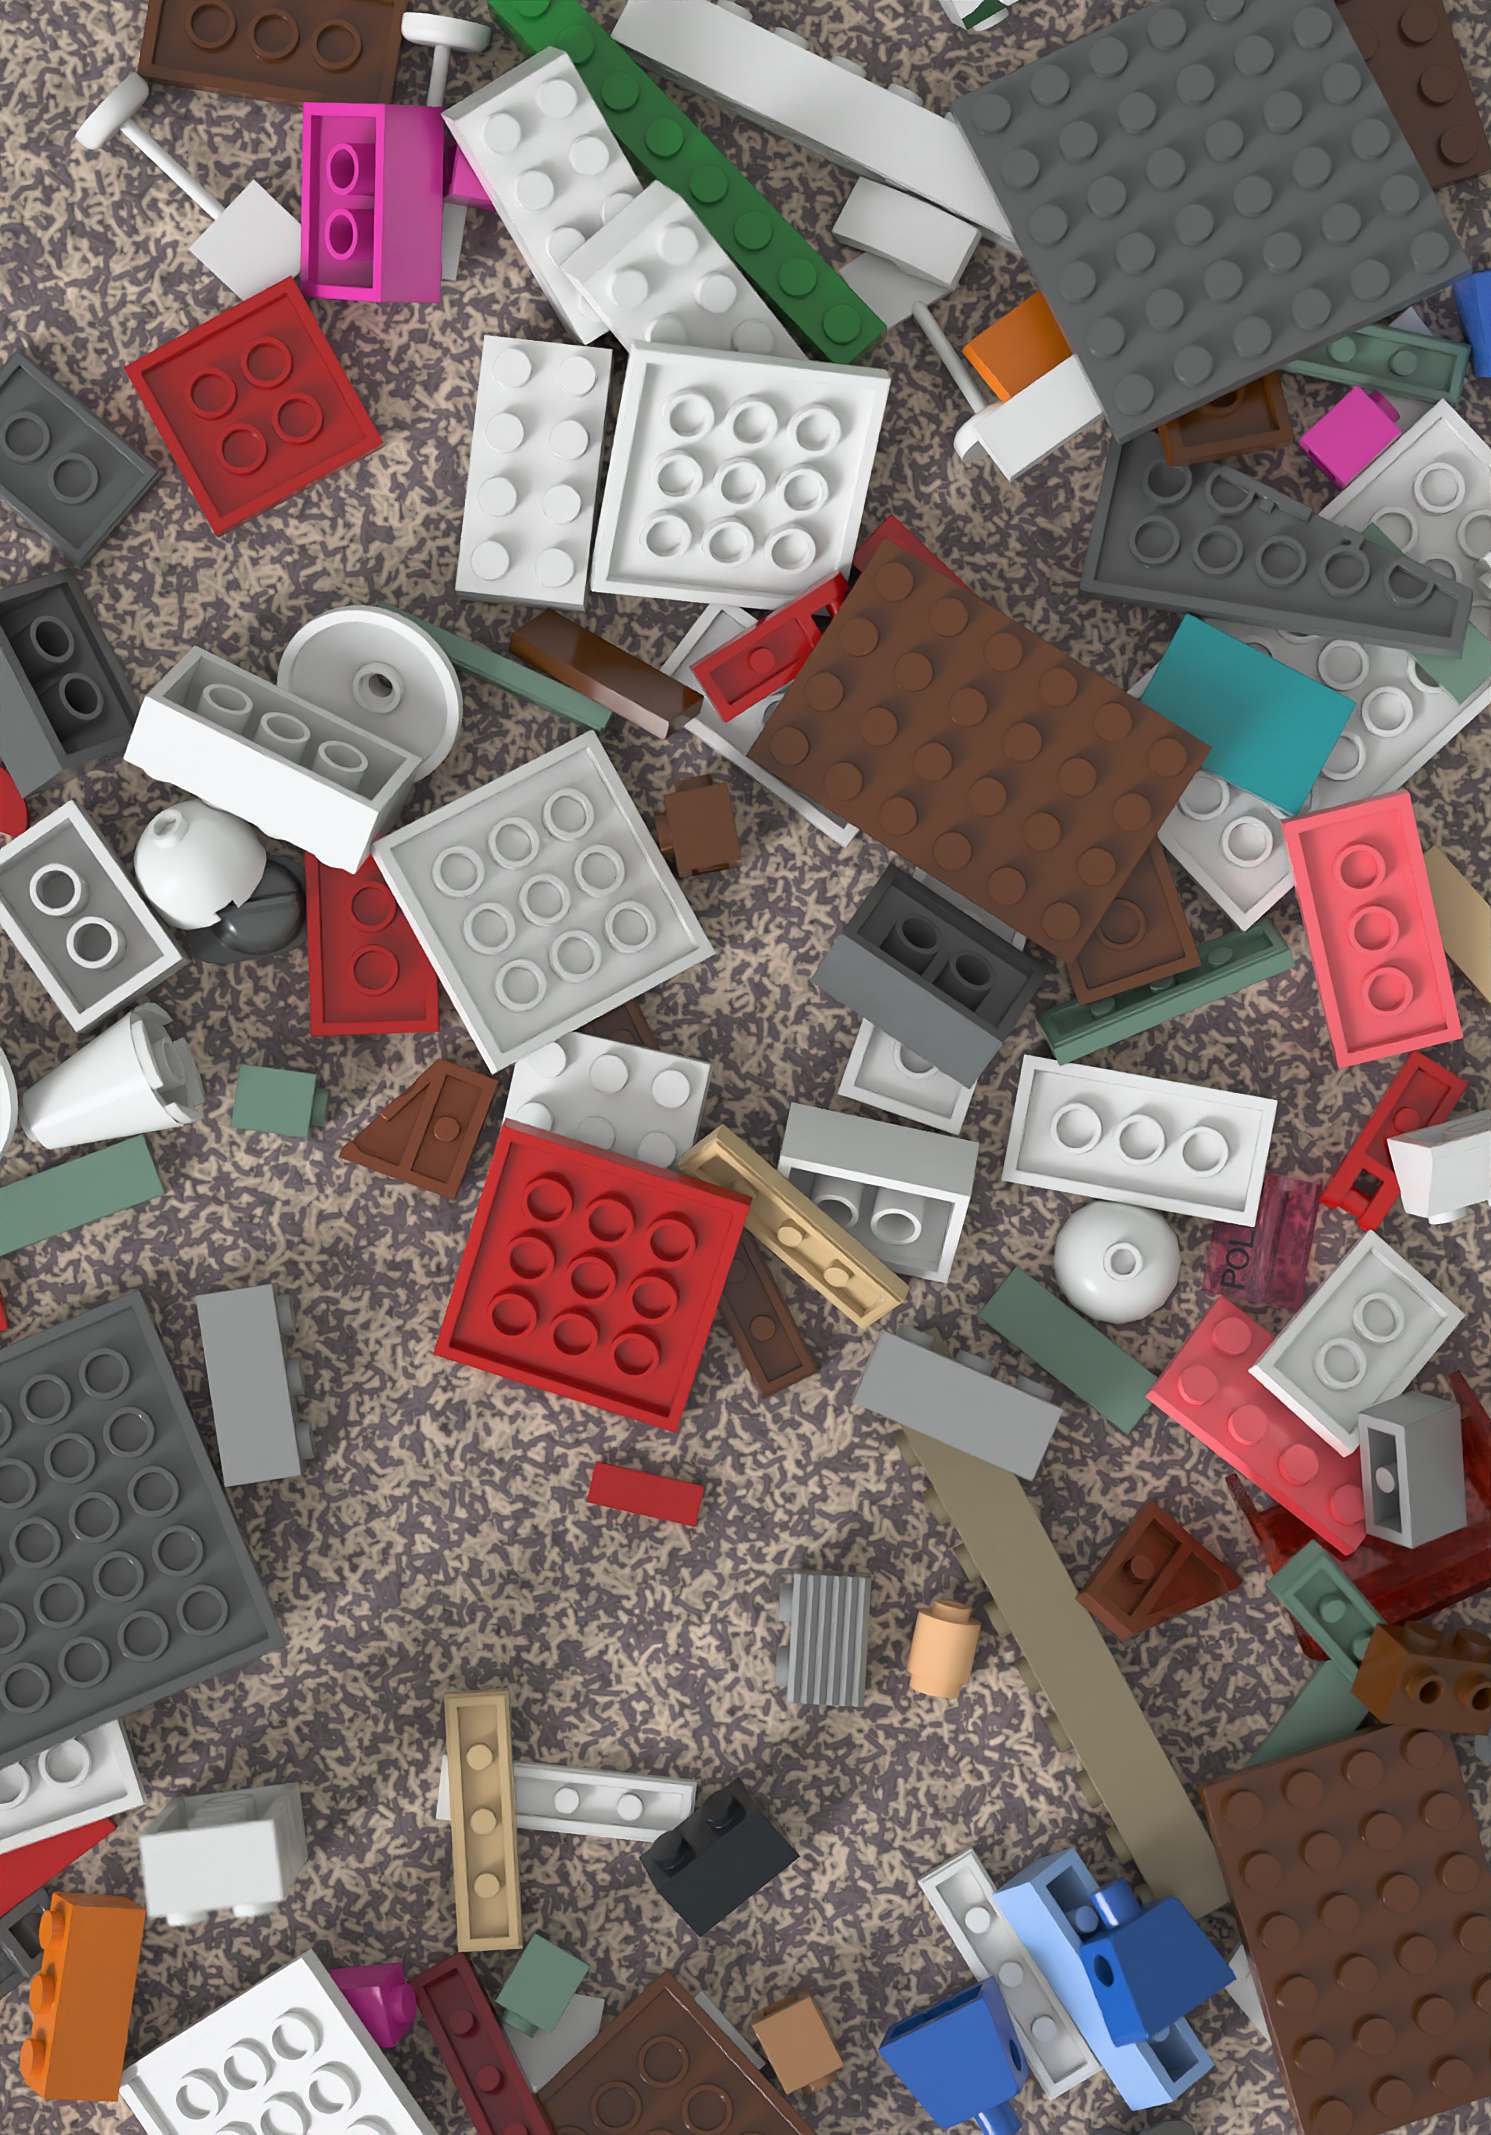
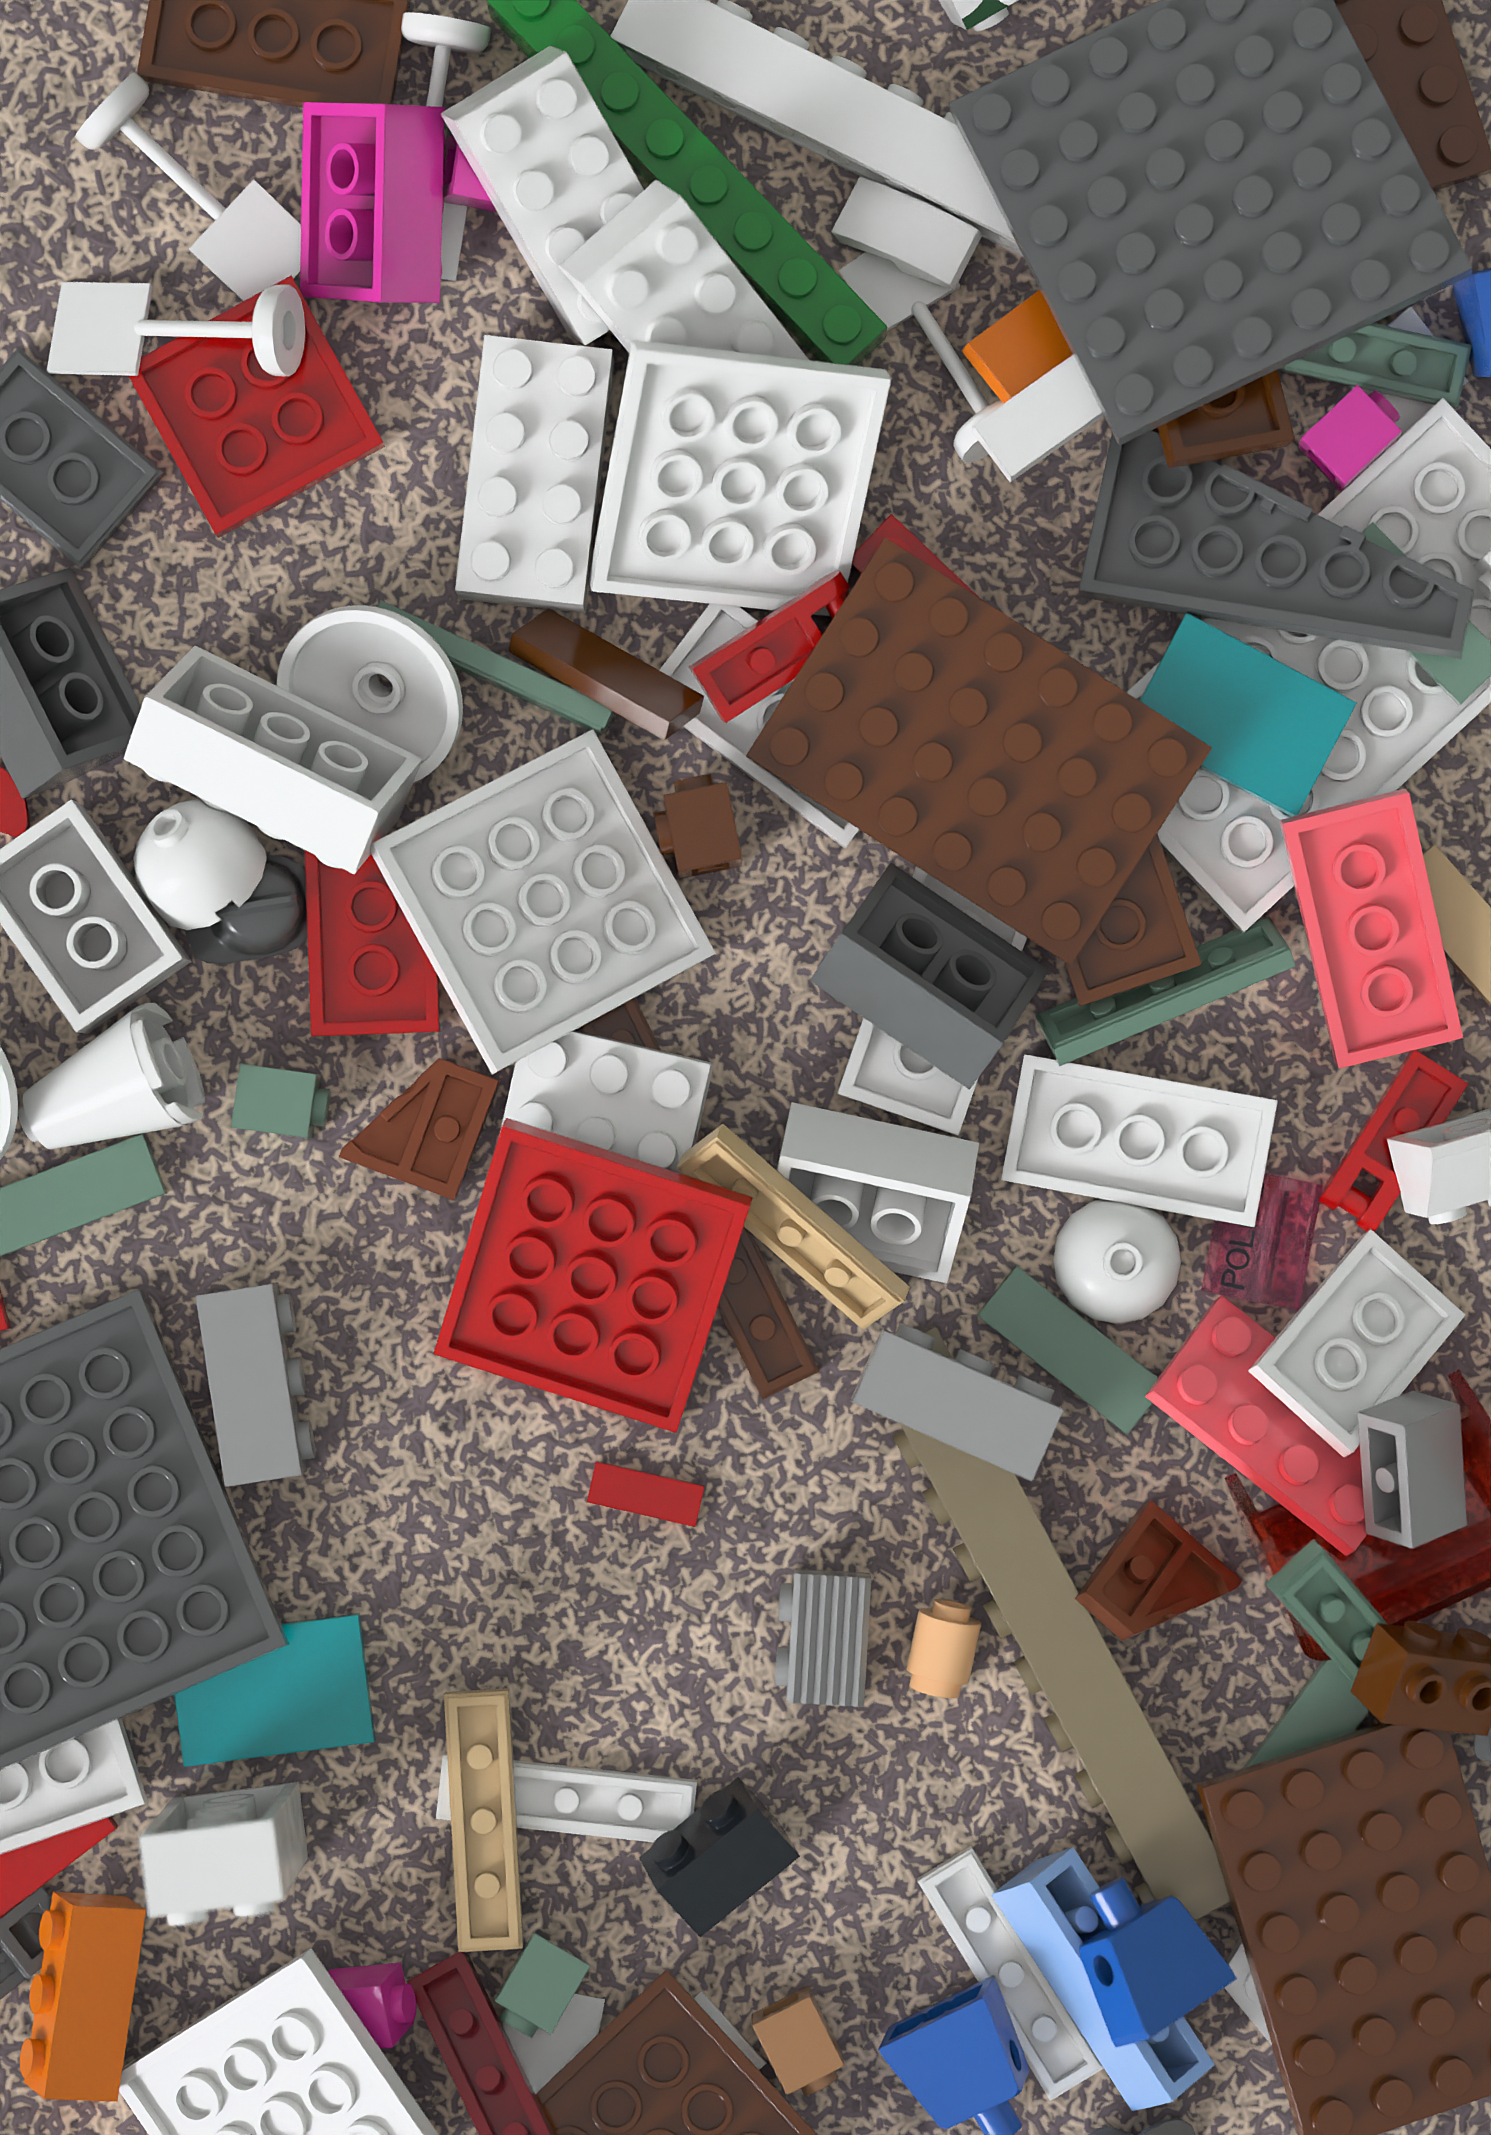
none -> white piece [47,282,305,376]
none -> teal tile [175,1613,376,1767]

